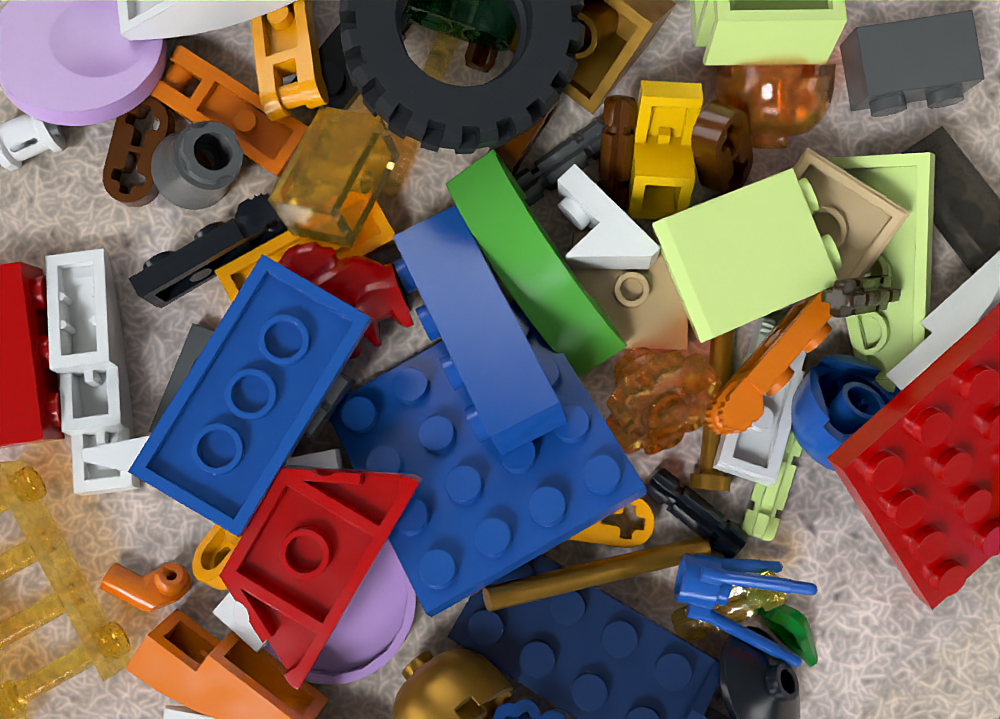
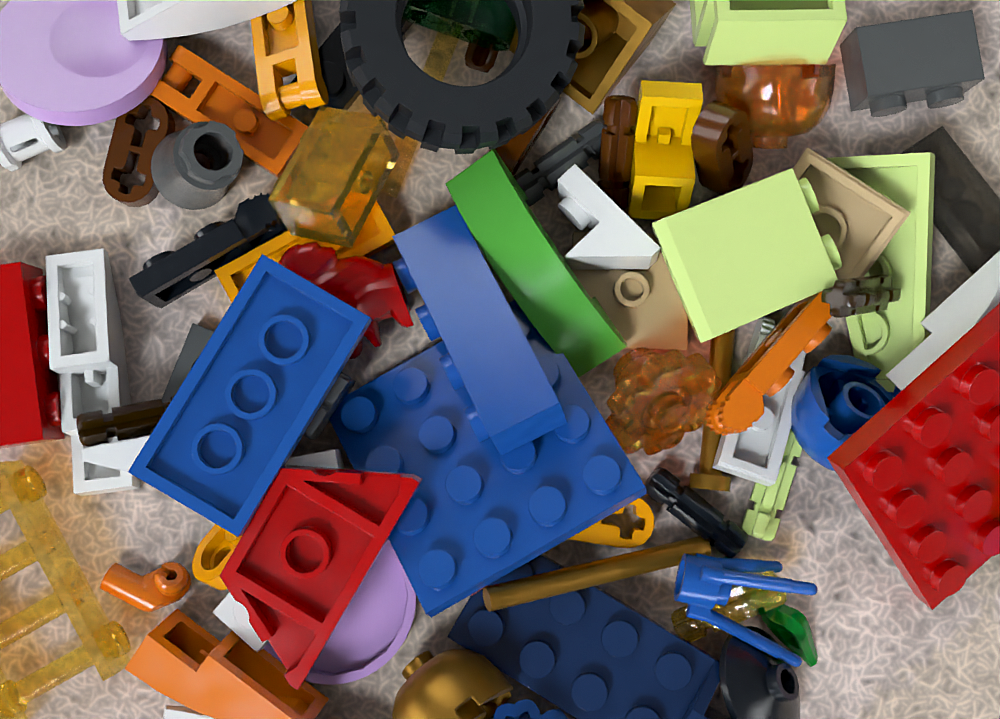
none -> dark brown axle [76,396,174,447]

